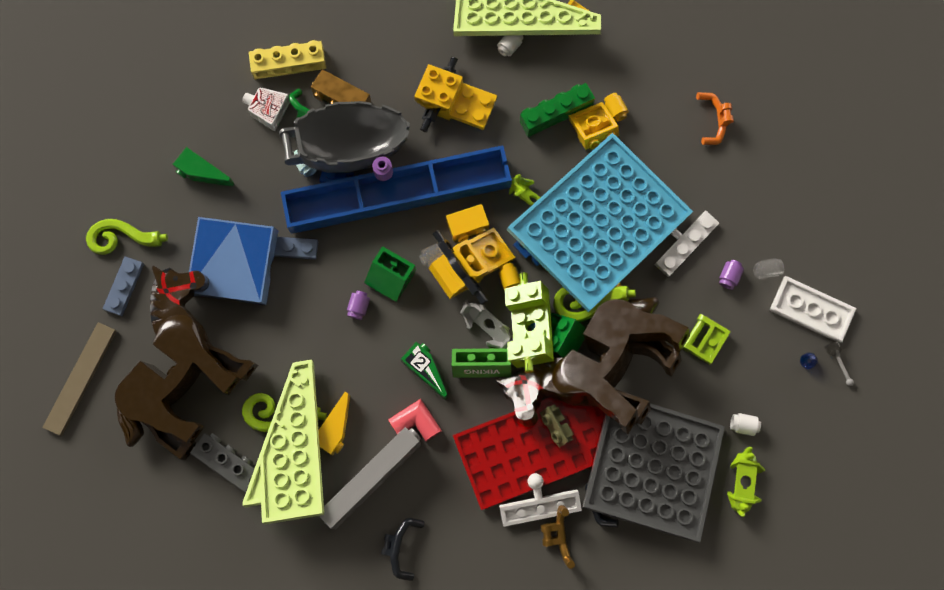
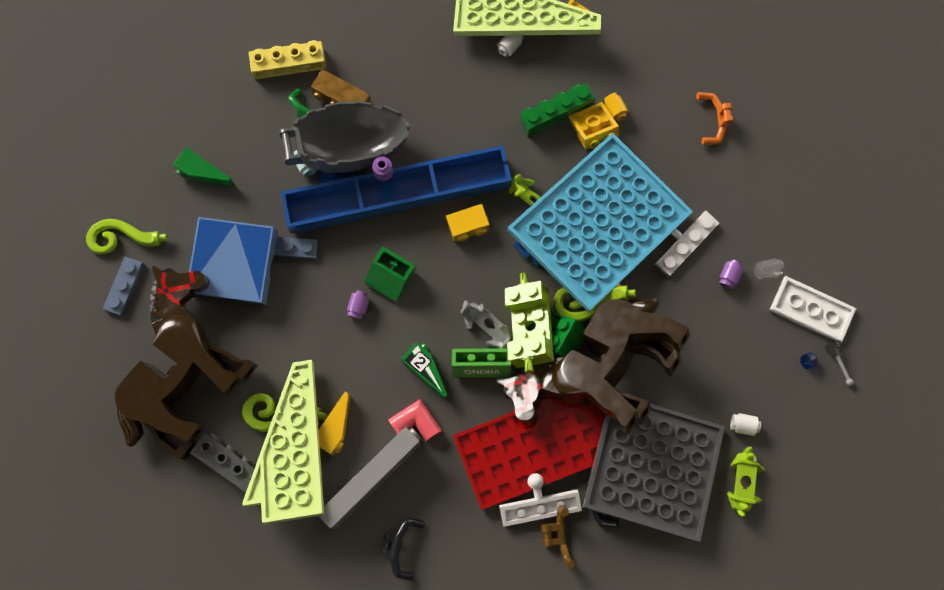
dark tan tile [42,322,117,436] -> none
white torso [242,88,290,131] -> none
yellow piece [414,57,497,132] -> none
clear brick [418,243,444,268] -> none
yellow piece [429,227,515,305] -> none
yellow brick [499,263,520,291] -> none
olive hinge [540,404,574,448] -> none
lime plate [682,314,731,365] -> none

